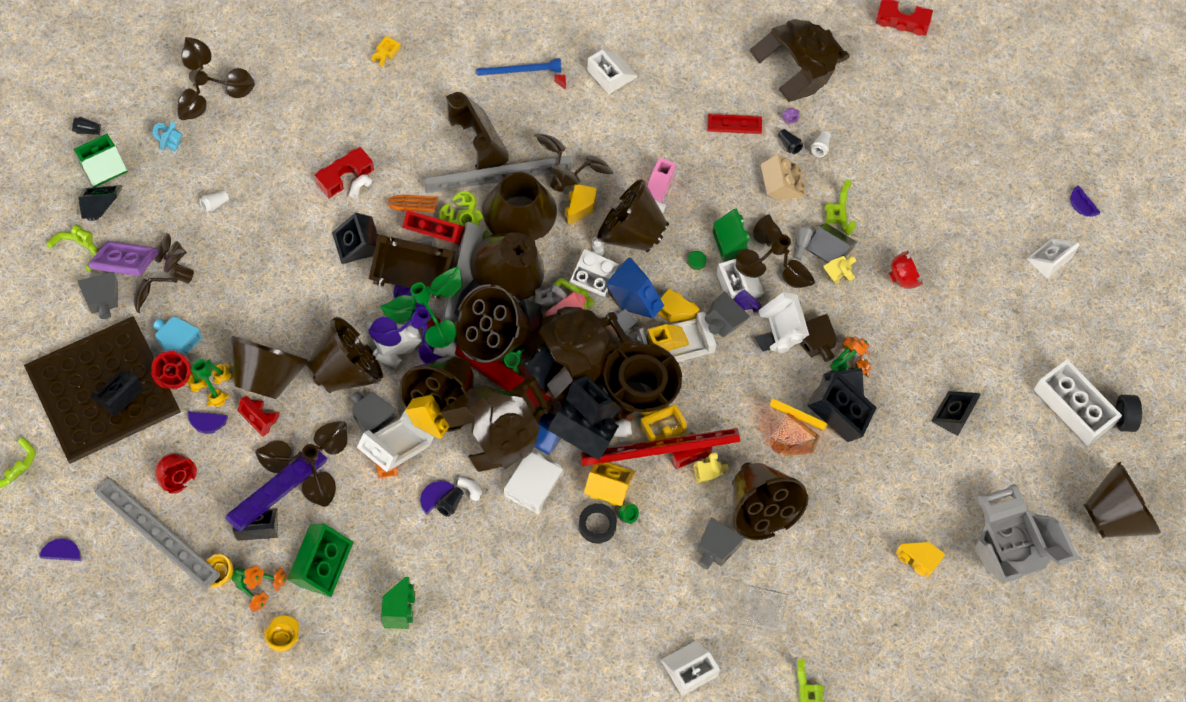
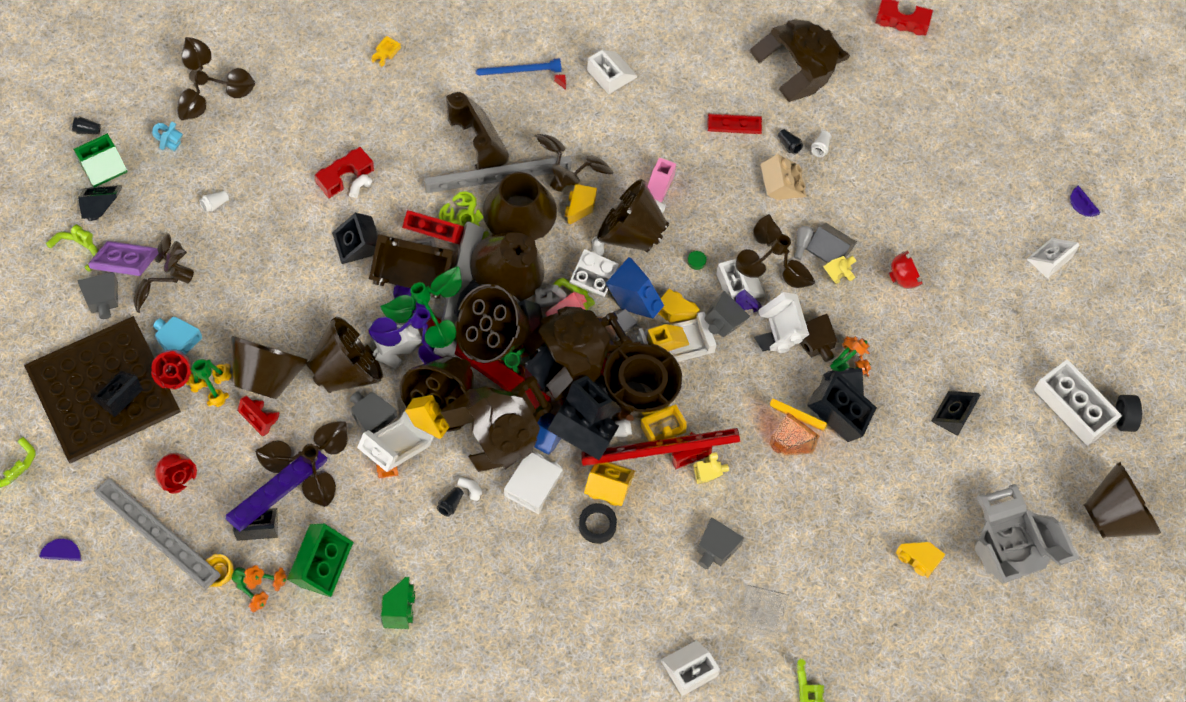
dark purple tile [188,412,228,434] -> none
yellow hat [264,615,299,653] -> none
orange window [388,195,438,212] -> none
dark purple tile [420,481,455,515] -> none
green tile [619,503,639,524] -> none
green slope [712,208,750,262] -> none
dark brown cone [732,462,809,540] -> none
medium lavender plate [782,108,799,124] -> none
lime piece [824,179,857,235] -> none

